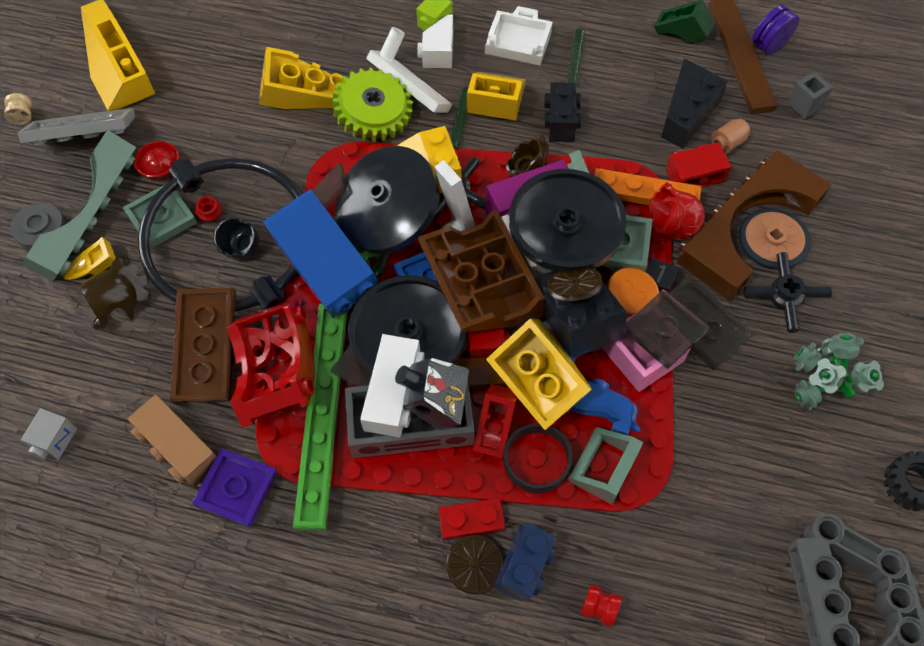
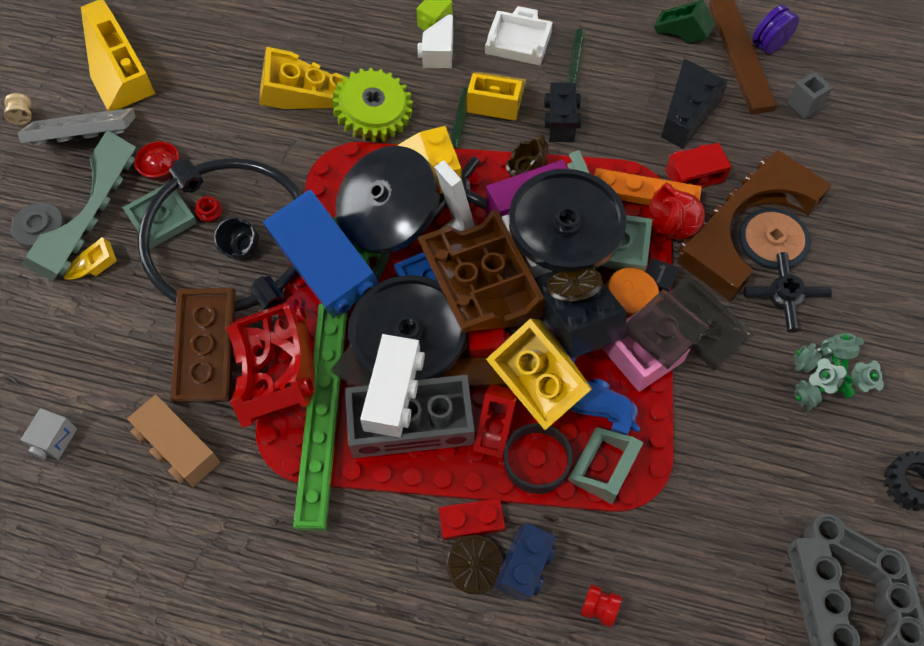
dark brown piece [79,258,151,330] -> none
dark purple plate [192,448,278,529] -> none
clear smoke piece [312,163,347,210] -> none
white piece [366,27,452,113] -> none
torso [395,358,469,430] -> none
nougat brick [711,118,750,154] -> none

